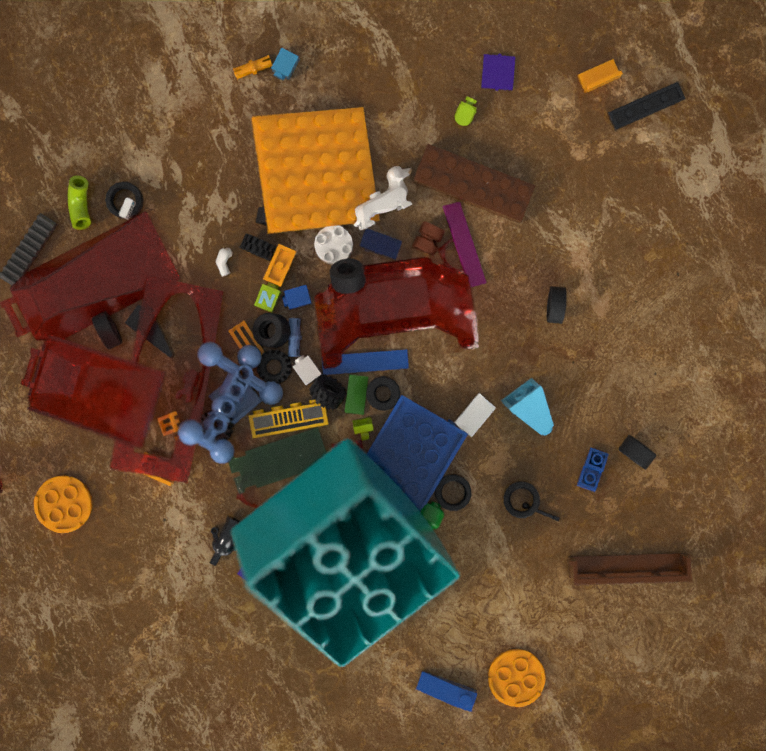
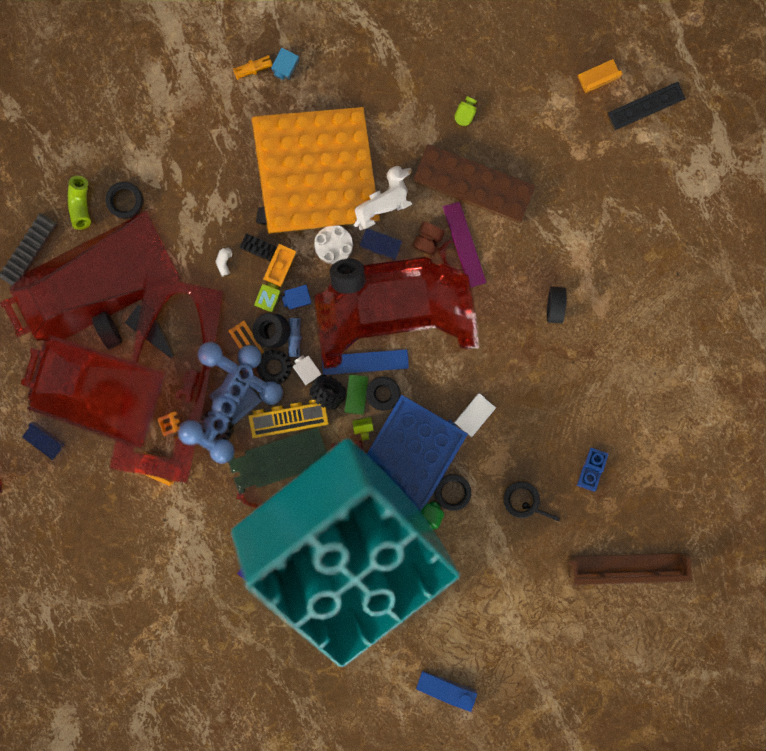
light orange tile [34,475,92,533] -> none
white tile [119,198,136,220] -> none
black piece [209,515,241,566] -> none
dark purple piece [481,54,515,91] -> none
light orange tile [488,649,546,707] -> none
medium azure slope [501,378,554,436] -> none
black tyre [618,435,657,470] -> none
none -> clear blue panel [22,422,65,460]

